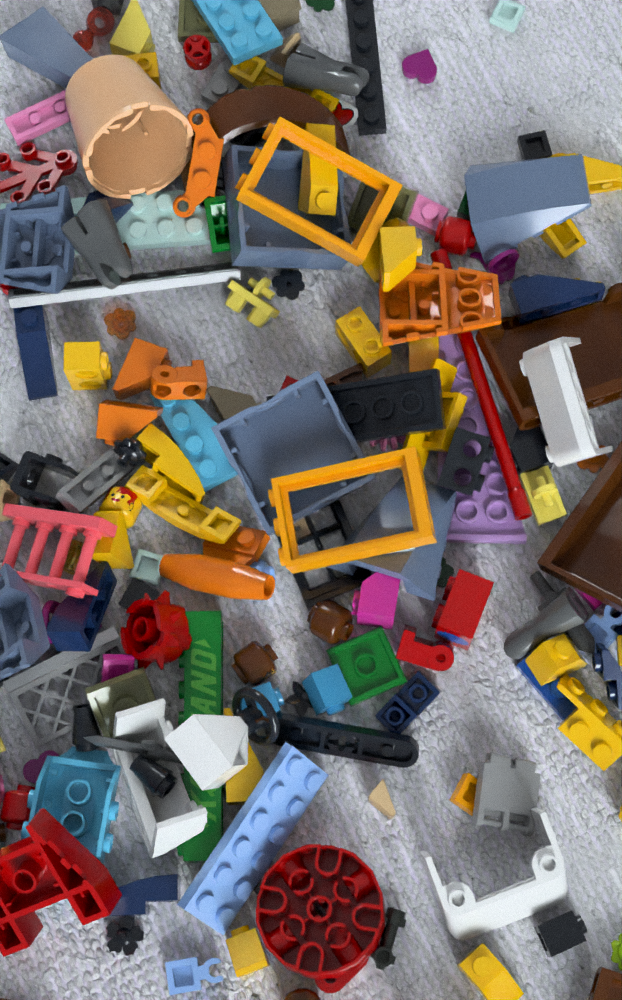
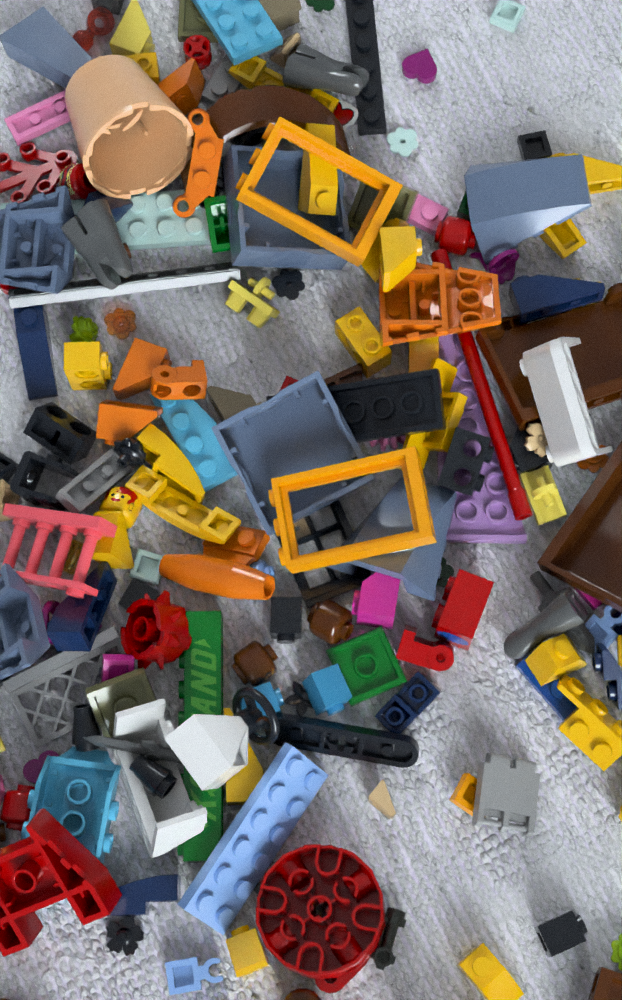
white windscreen [419,807,568,940] -> none
none -> black brick [23,402,96,465]
none -> red head [59,162,97,200]
none -> lime plant [69,316,98,342]
none -> orange slope [157,58,206,115]
none -> black brick [270,597,302,644]
none -> light aqua plant [387,127,418,157]
none -> tan plant [524,422,548,457]

